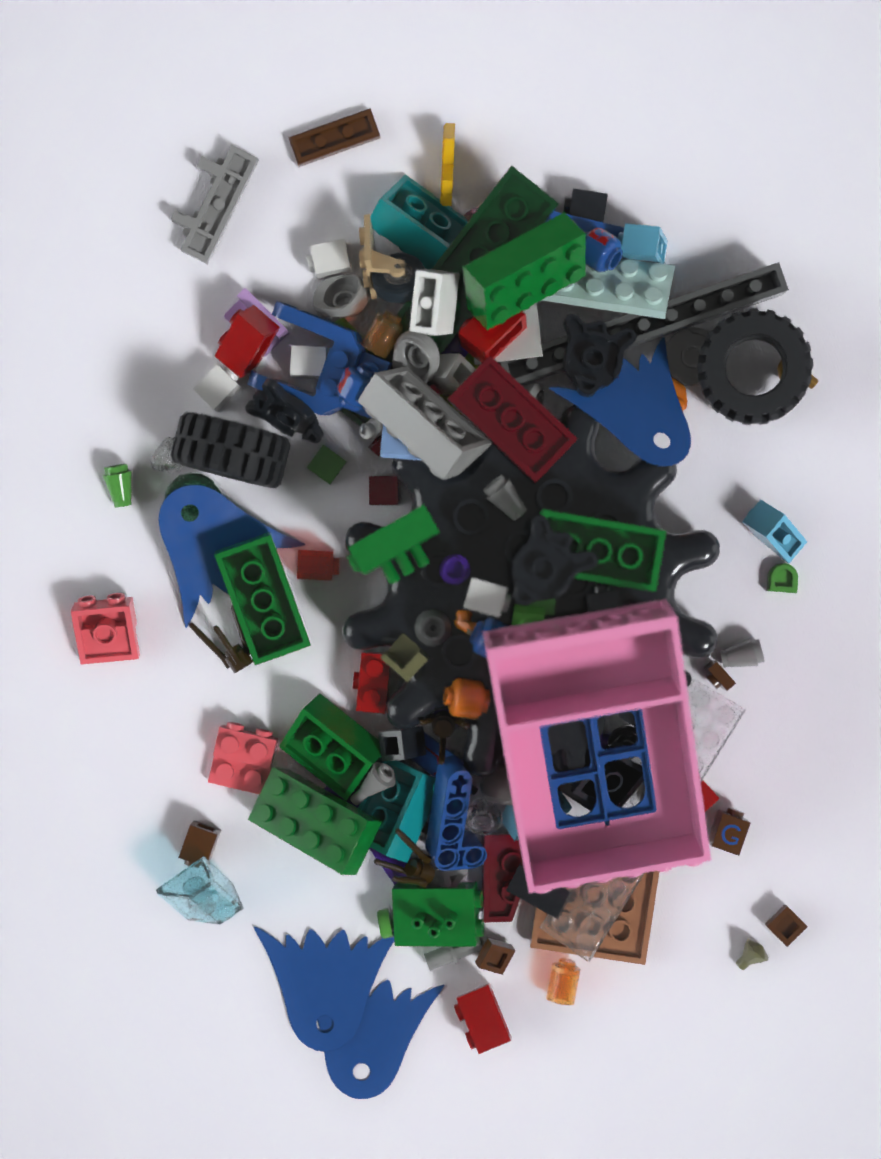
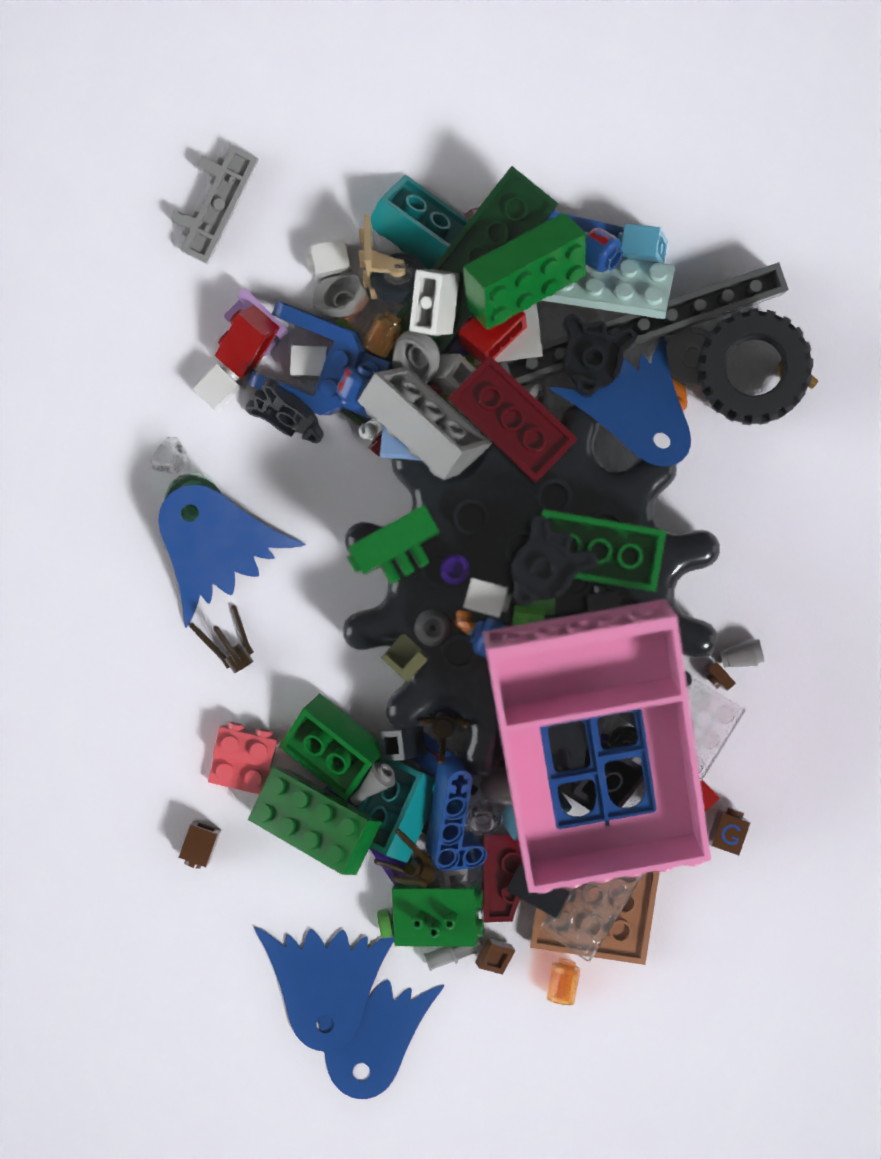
coral plate [71,593,140,665] -> none
bright green cone [102,464,132,508] -> none
clear light blue slope [156,856,244,925] -> none
black tyre [170,412,291,489] -> none
green brick [214,532,311,666] -> none
reddish brown tile [288,108,381,167] -> none
clear red brick [297,550,340,581] -> none
bright green tile [306,444,347,485] -> none
red brick [353,651,390,714] -> none
dark red tile [369,476,398,505] -> none
yellow tile [440,123,455,206] -> none
orange head [443,678,490,719] -> none
red brick [454,983,512,1054] -> none
light grey cone [484,475,527,521] -> none
black brick [563,188,608,222] -> none
olive rock [736,938,769,971] -> none
medium azure slope [742,499,807,564] -> none
reddish brown plate [765,904,808,947] -> none
bright green tile [766,563,798,593] -> none

